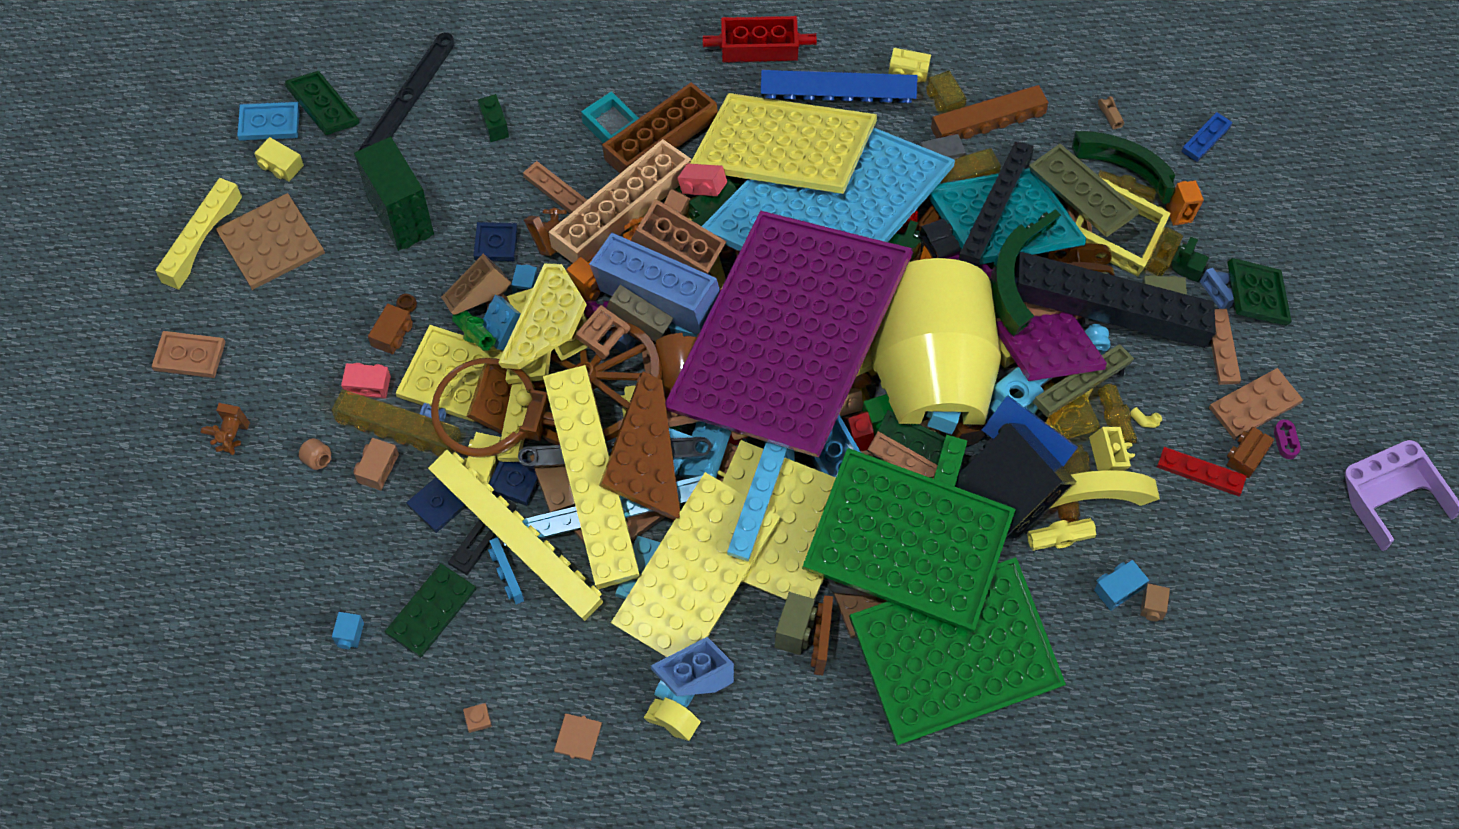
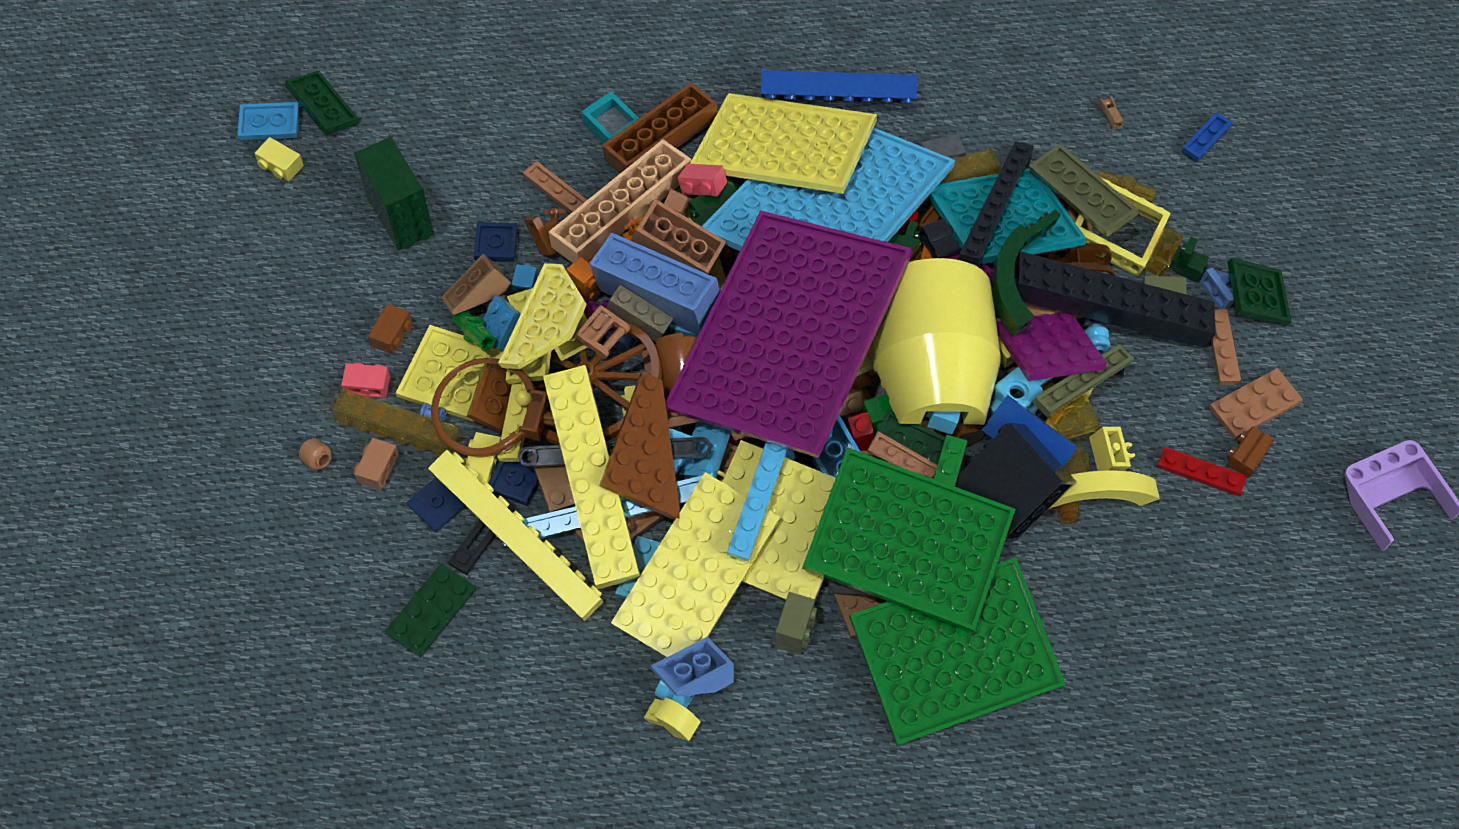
nougat plate [152,331,225,378] -> none
light yellow arch [155,178,242,290] -> none
dark orange piece [201,403,250,455] -> none
medium nougat plate [216,193,325,290] -> none
dark azure brick [332,612,364,649] -> none
black beam [359,32,454,150] -> none
reddish brown plate [396,294,417,313] -> none
nougat plate [463,703,492,733] -> none
dark green brick [478,94,509,142] -> none
dark azure plate [488,537,524,604] -> none
nougat piece [554,713,602,761] -> none
red brick [703,16,817,62] -> none
dark orange plate [811,595,833,676] -> none
light yellow brick [888,48,931,82] -> none
clear yellow brick [926,70,967,114] -> none
dark orange brick [931,85,1049,139] -> none
light yellow piece [1027,518,1096,551] -> none
dark green arch [1072,131,1175,204] -> none
dark azure brick [1094,560,1149,611] -> none
clear yellow piece [1098,384,1137,444] -> none
light yellow arm [1129,407,1162,428] -> none
medium nougat brick [1140,584,1170,621] -> none
orange brick [1165,181,1204,226] -> none
magenta beam [1274,419,1301,460] -> none

